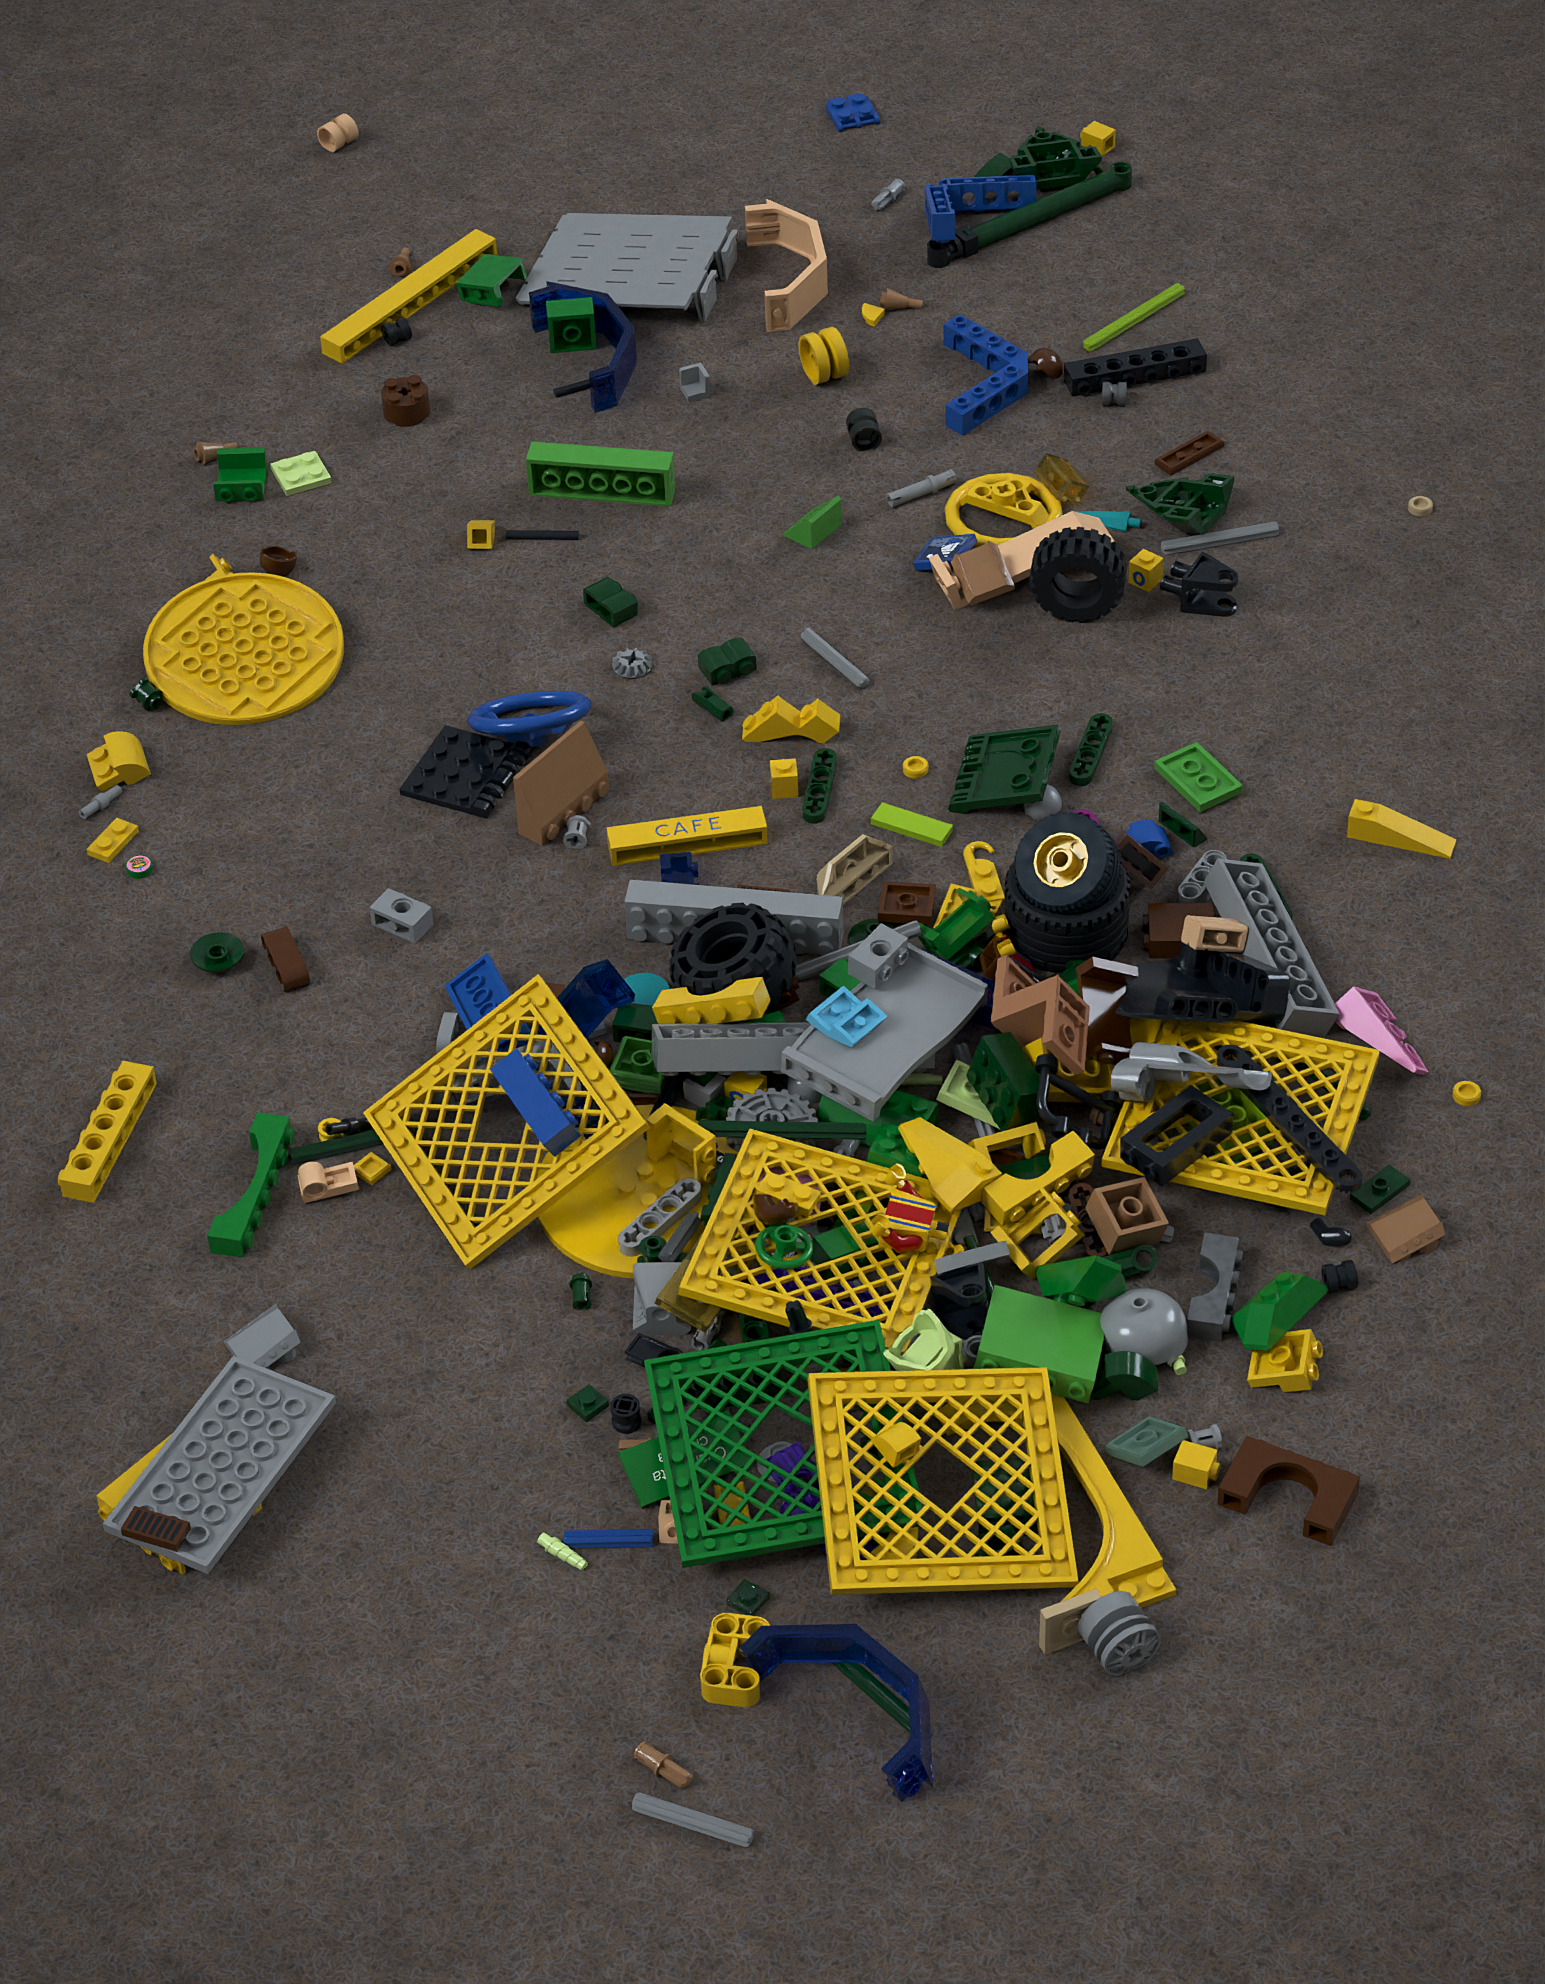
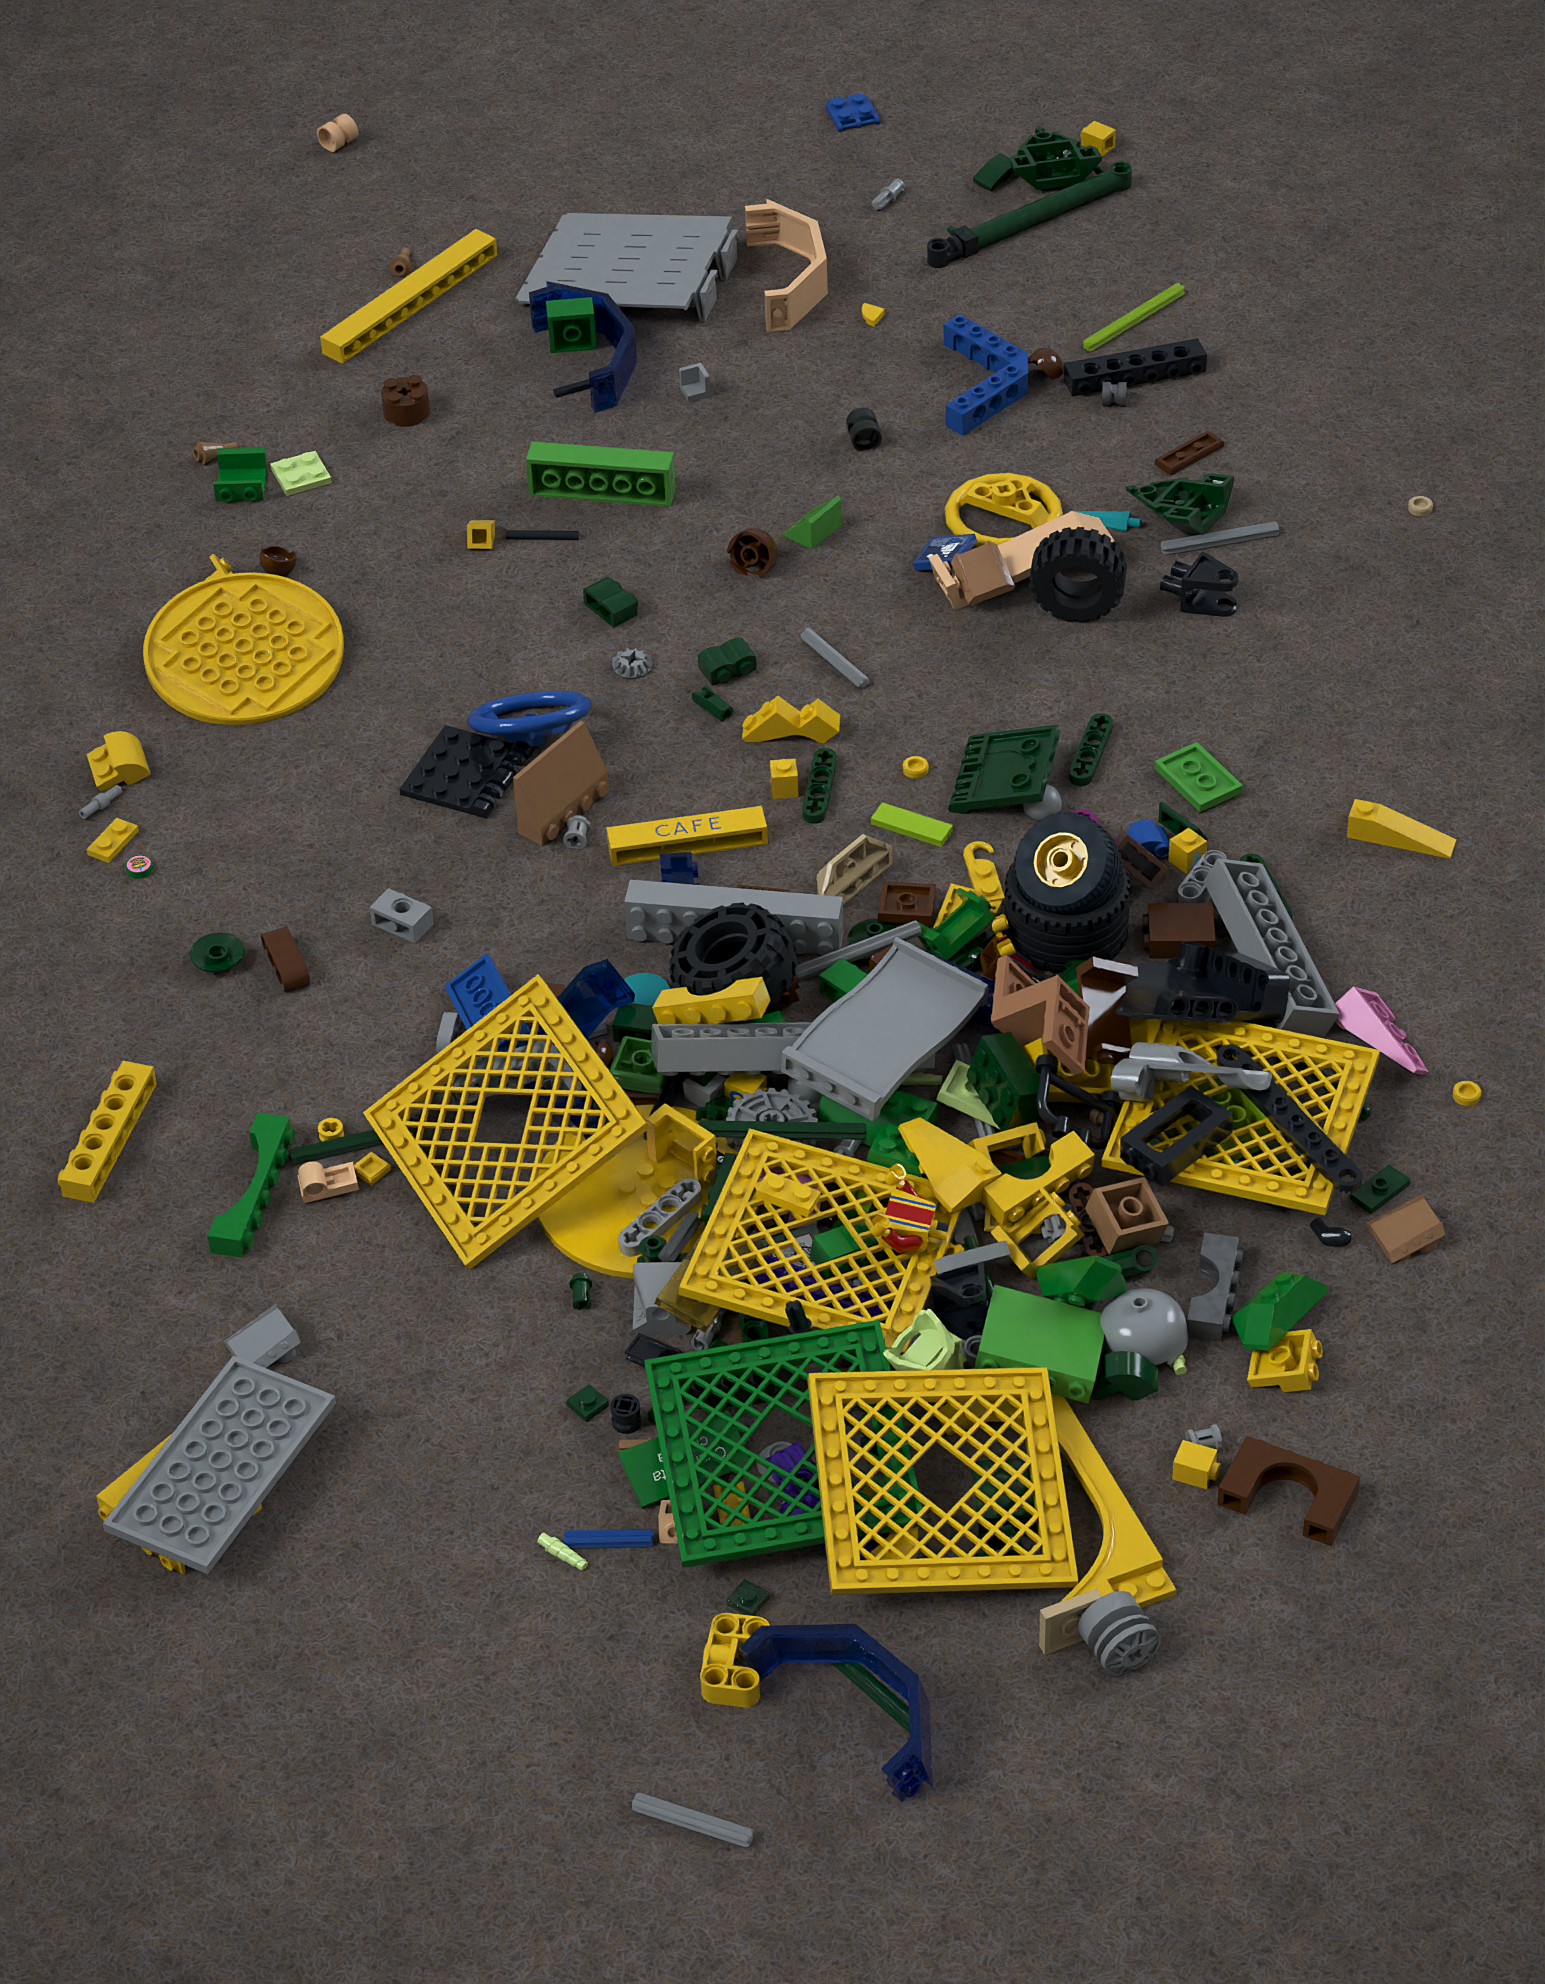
reddish brown tile [121,1506,191,1552] -> none
dark green brick [129,677,163,711] -> none
black bar [326,1117,372,1135] -> none
black wheel [381,317,412,346] -> none
green panel [456,254,527,307] -> none
blue brick [490,1048,582,1157] -> none
medium nougat axle [633,1741,693,1789] -> none
reddish brown hair [753,1194,798,1226] -> none
green piece [755,1224,813,1269] -> none
yellow wheel [798,326,849,385] -> none
medium azure slope [806,986,888,1047] -> none
light grey brick [848,923,909,989] -> none
yellow brick [871,1422,921,1468] -> none
medium nougat cone [880,288,923,311] -> none
light grey pin [886,469,957,508] -> none
blue brick [925,175,1036,243] -> none
clear yellow brick [1033,453,1090,505] -> none
sand green tile [1105,1416,1188,1467] -> none
yellow brick [1128,549,1164,592] -> none
light nougat brick [1181,915,1248,953] -> none
black wheel [1321,1260,1358,1293] -> none
none -> reddish brown cylinder [727,528,778,577]
none -> yellow brick [1168,828,1207,875]

